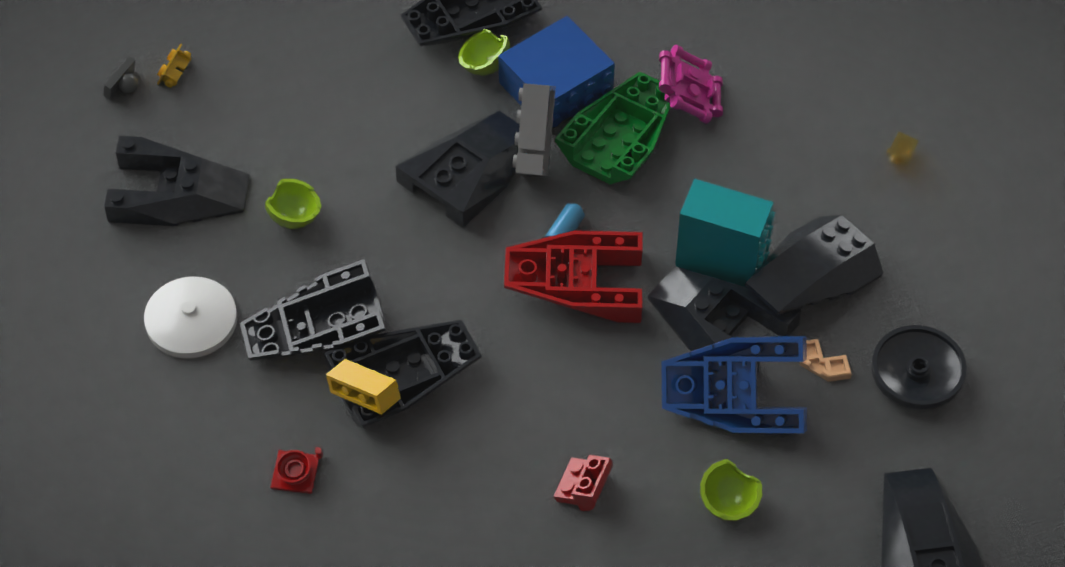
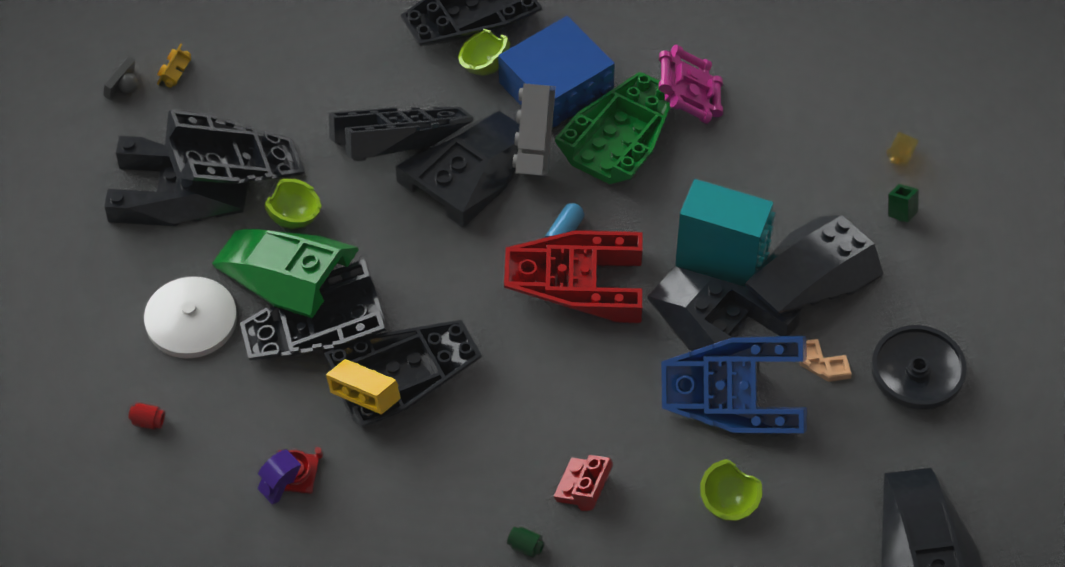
none -> red brick [128,402,165,430]
none -> black wedge [165,110,304,184]
none -> green wedge [212,229,359,318]
none -> dark purple brick [257,449,301,504]
none -> black wedge [329,107,473,161]
none -> dark green brick [507,526,545,558]
none -> dark green brick [888,184,919,222]

